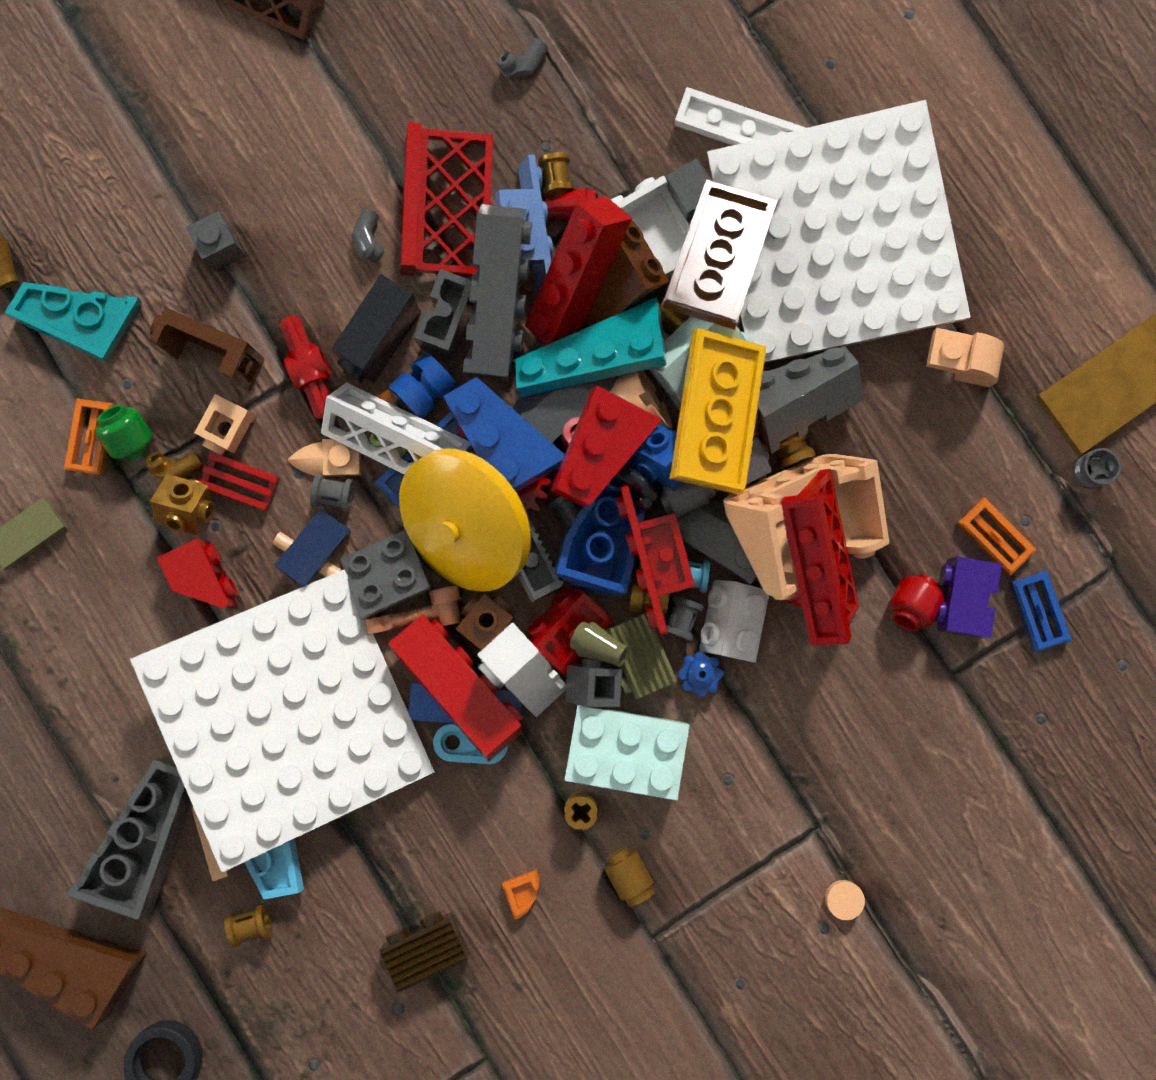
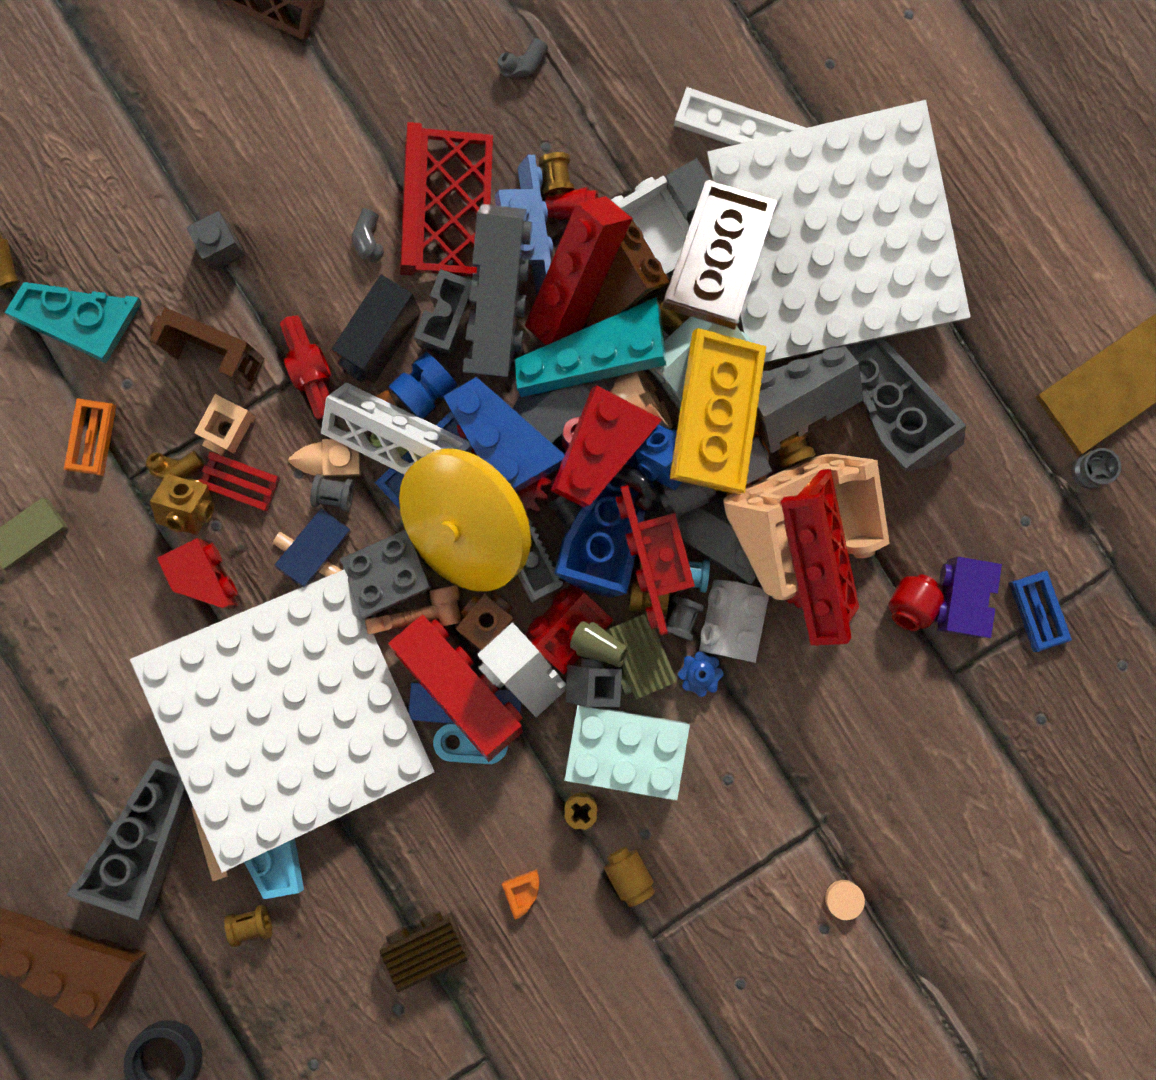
green head [95,404,152,461] -> none
light nougat brick [926,328,1004,388] -> none
orange tile [956,497,1037,576] -> none
none -> dark grey wedge [846,338,966,472]

